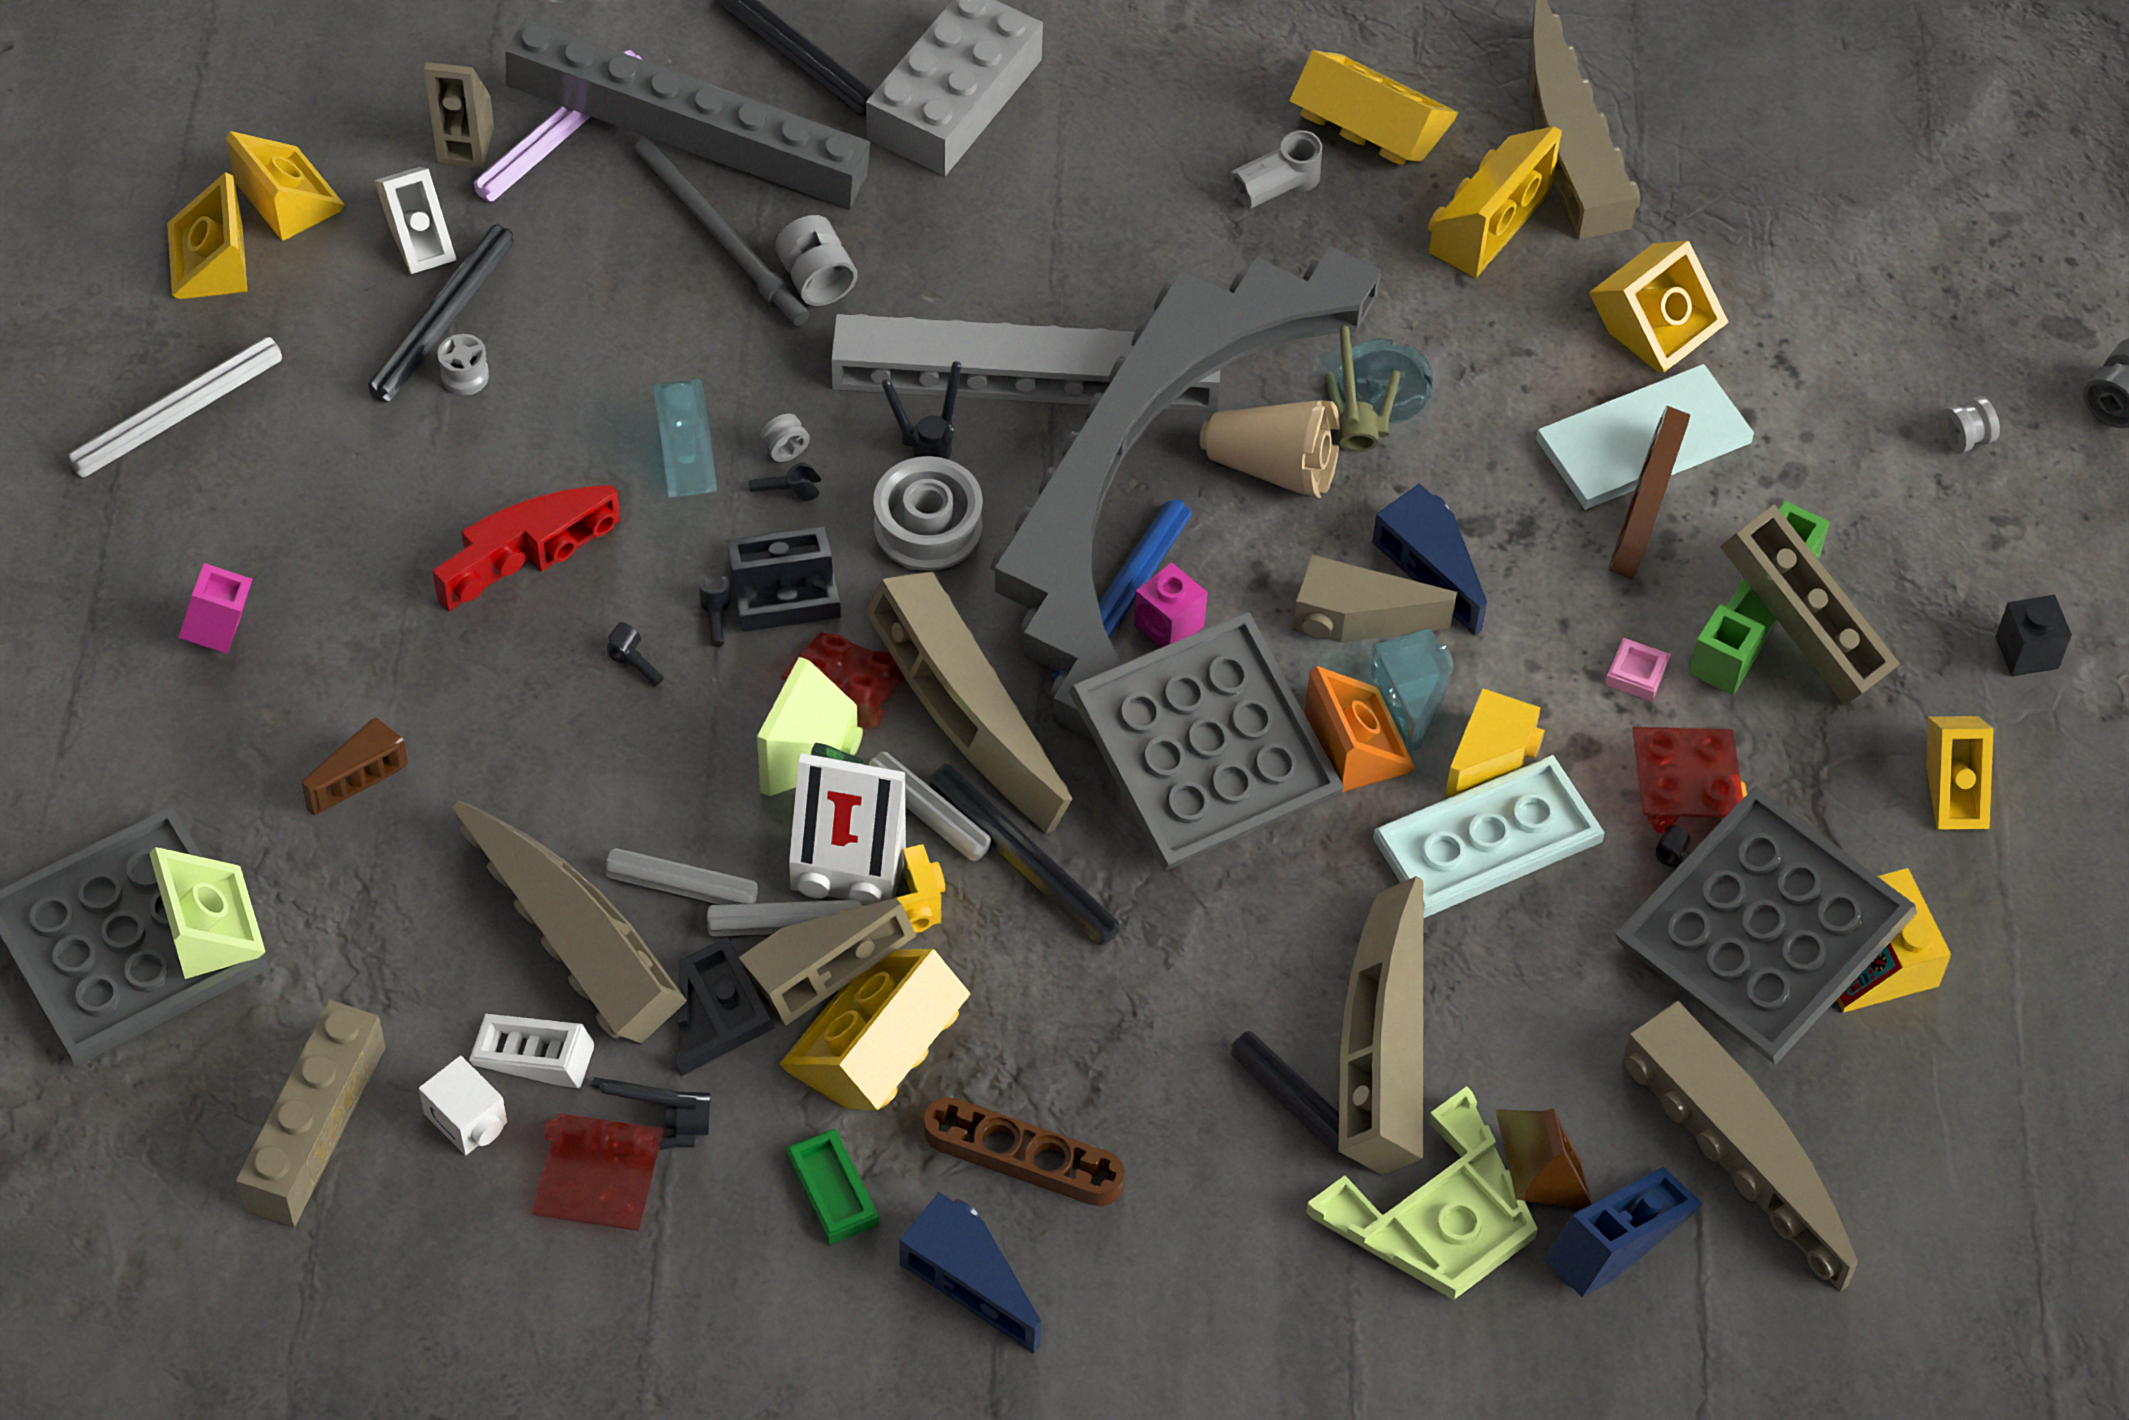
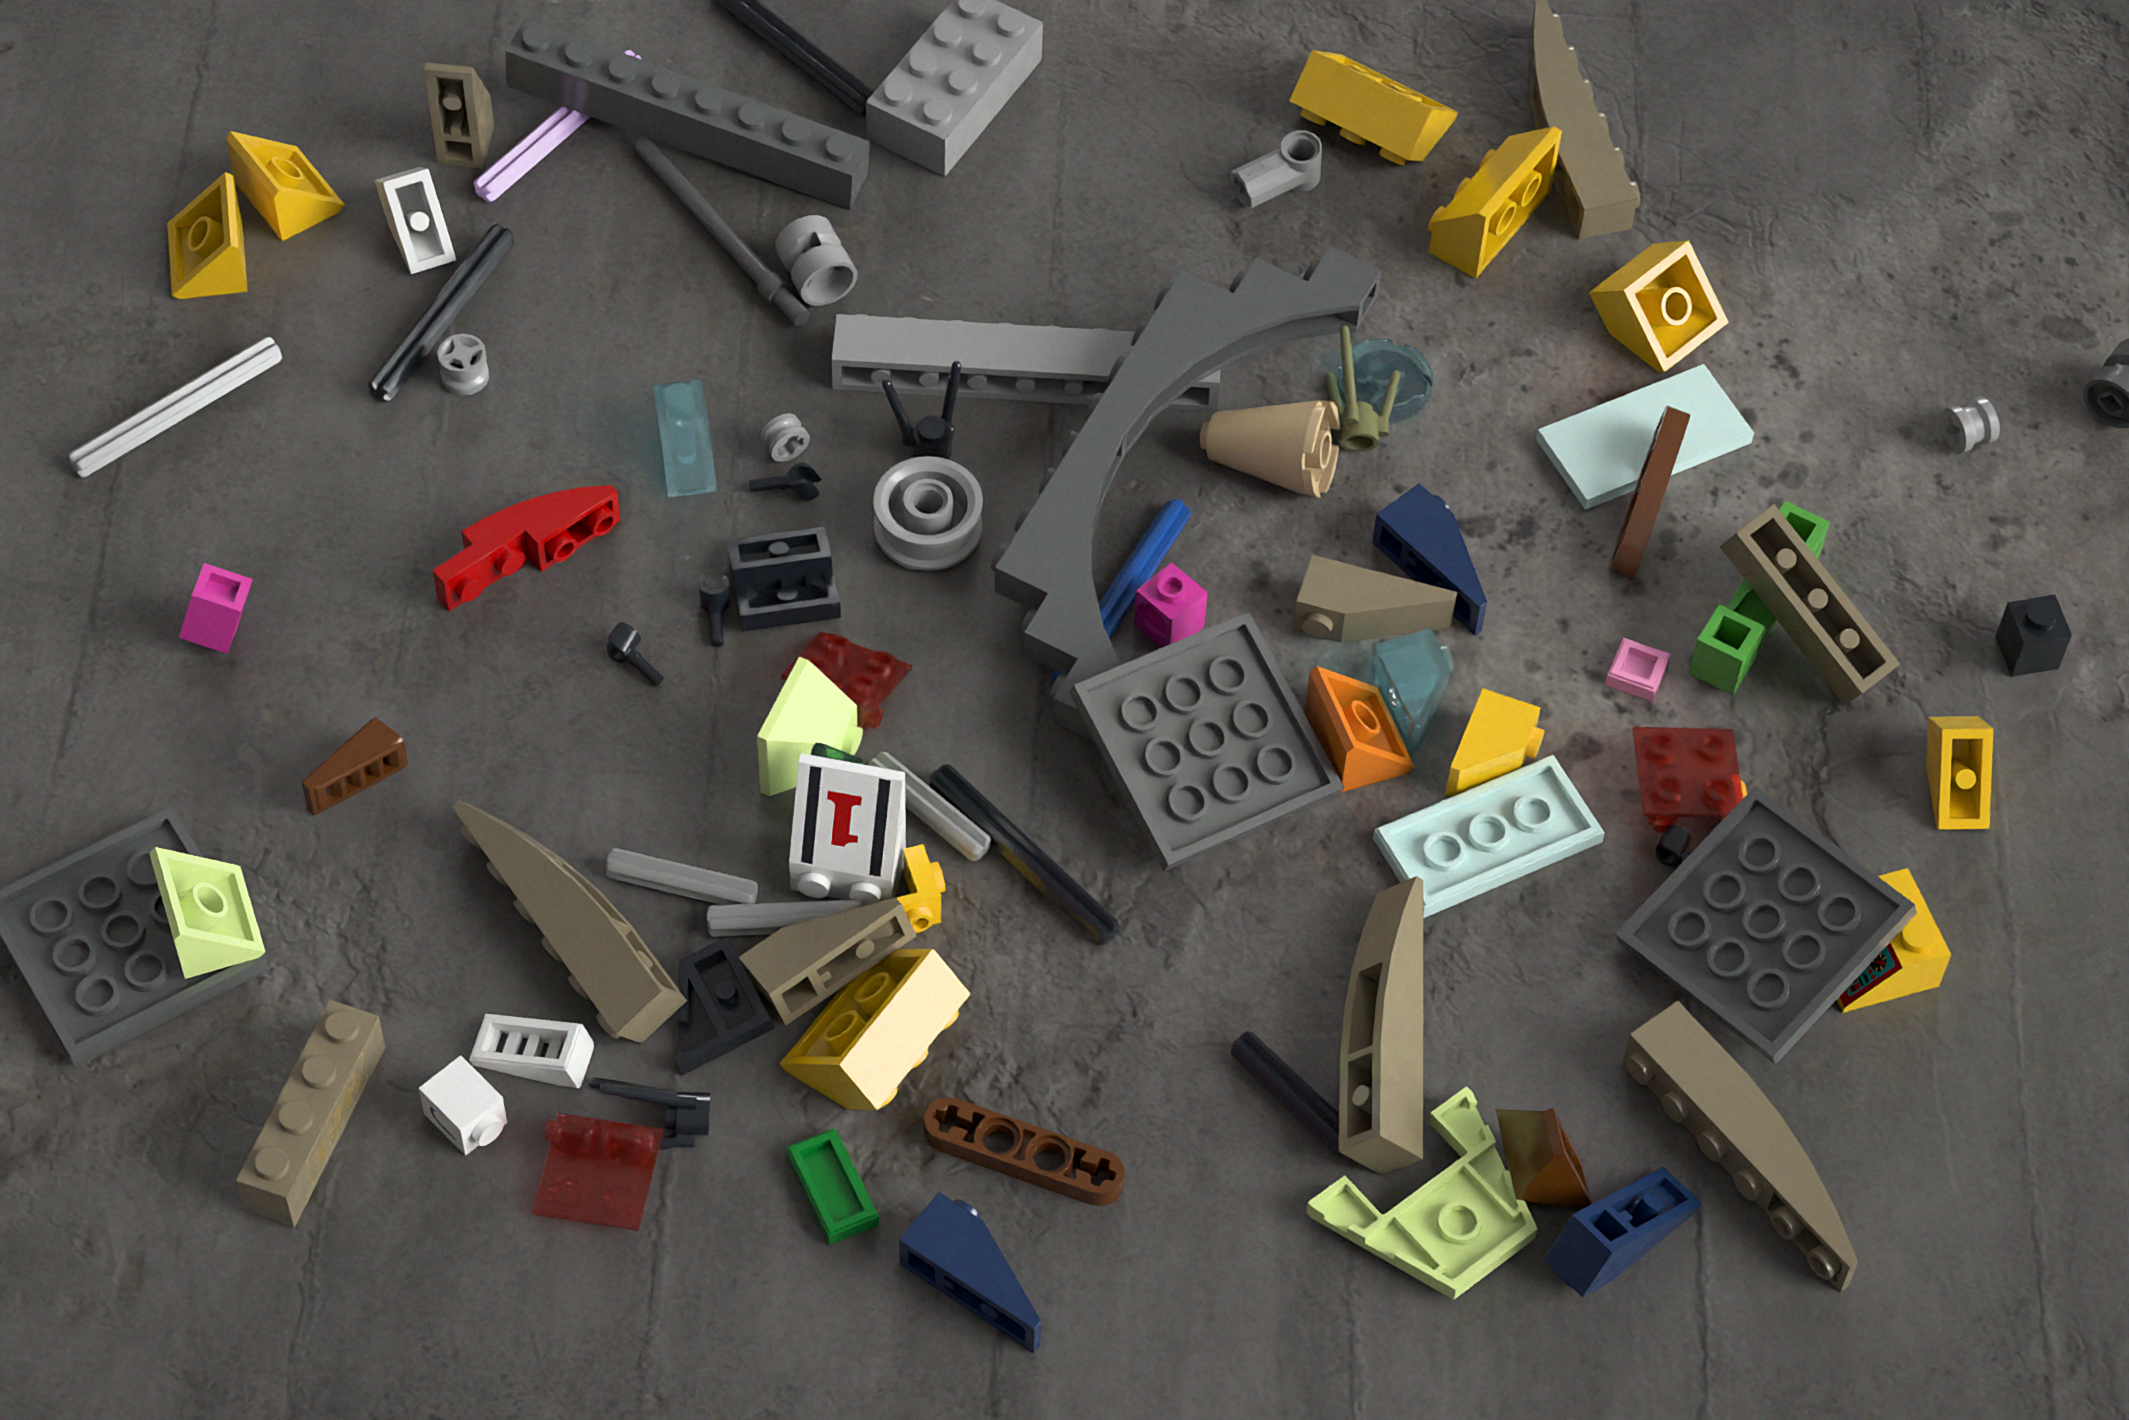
dark tan slope [866,571,1072,833] -> none

